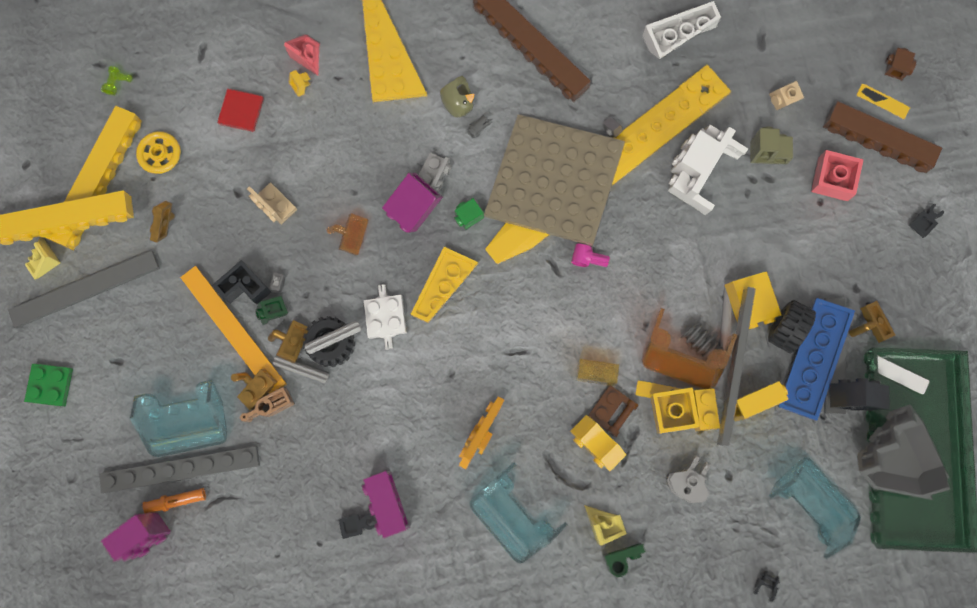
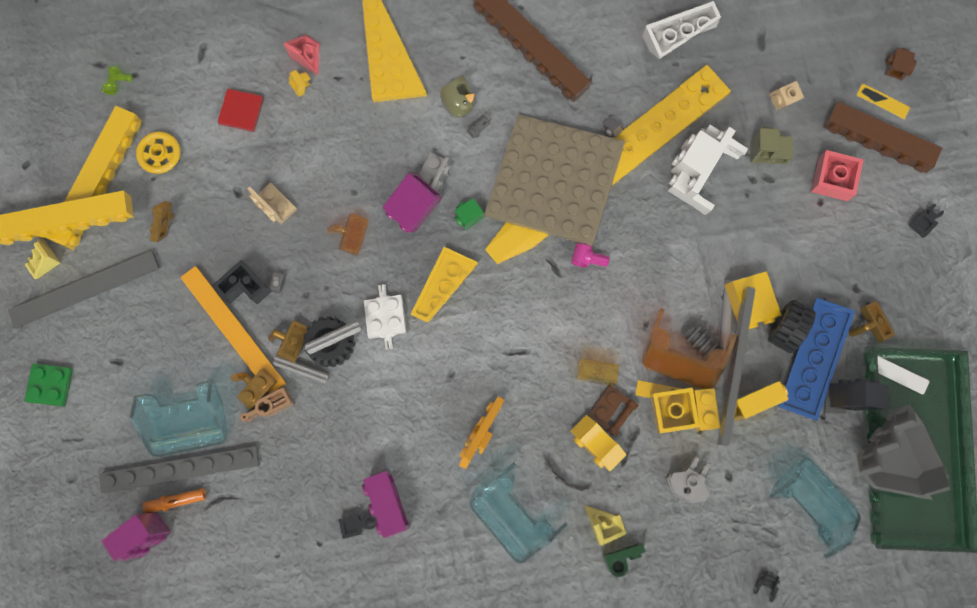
dark green bracket [255,296,288,325] -> none

